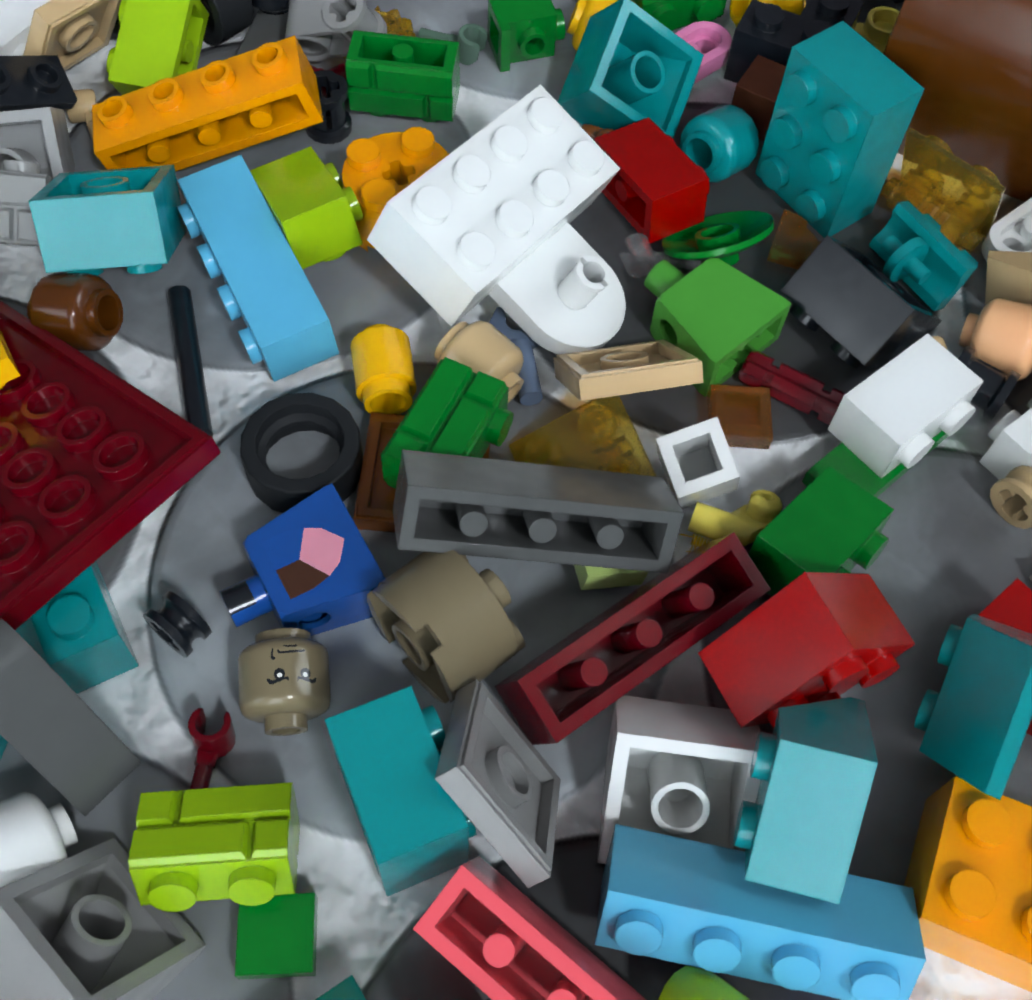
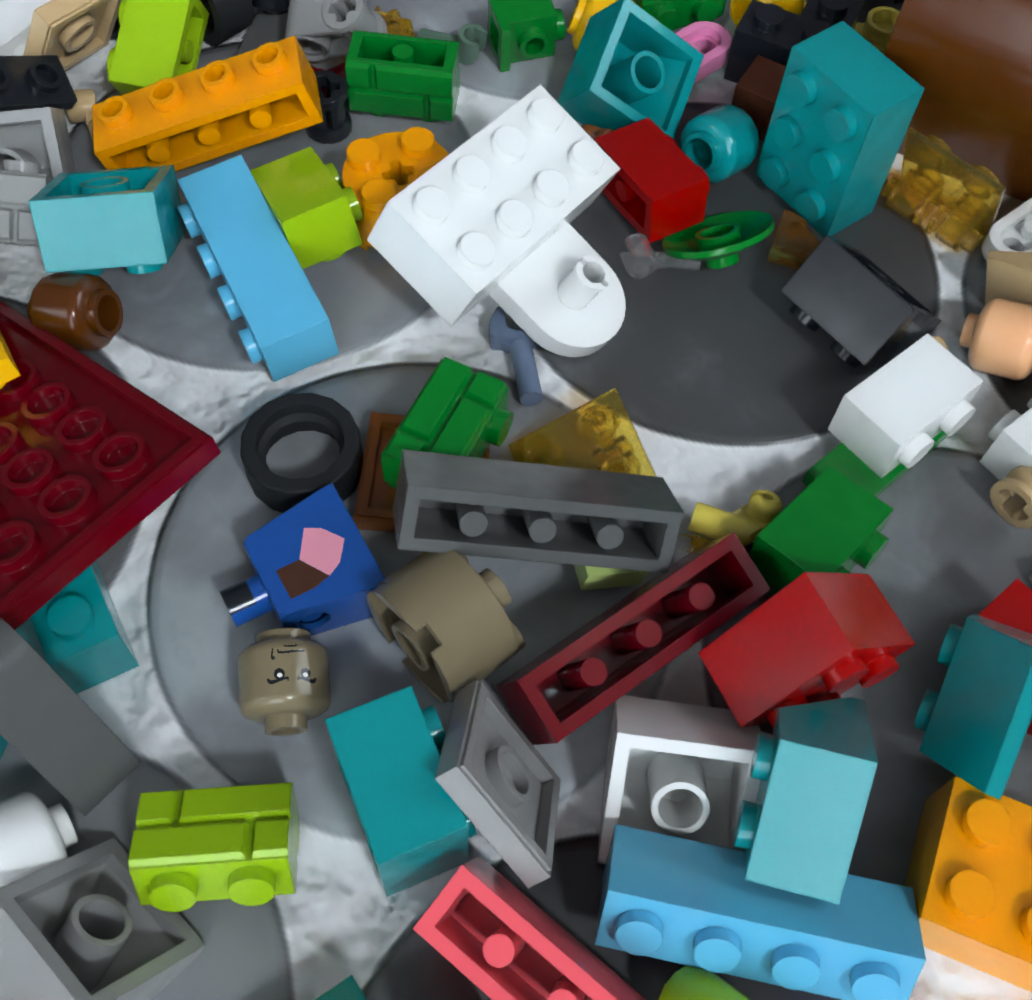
black bush [143,591,212,658] -> none
black bar [168,286,213,436] -> none
dark red hand [188,708,236,789] -> none
green tile [235,893,318,980] -> none
yellow brick [350,324,417,414] -> none
tan head [434,321,524,403] -> none
tan tile [553,339,704,401] -> none
bright green torso [644,258,792,397] -> none
white brick [656,417,740,509] -> none
clear orange tile [707,384,773,449] -> none
dark red axle [738,350,846,425] -> none
teal hips [869,200,978,311] -> none
black bush [958,346,1021,420] -> none

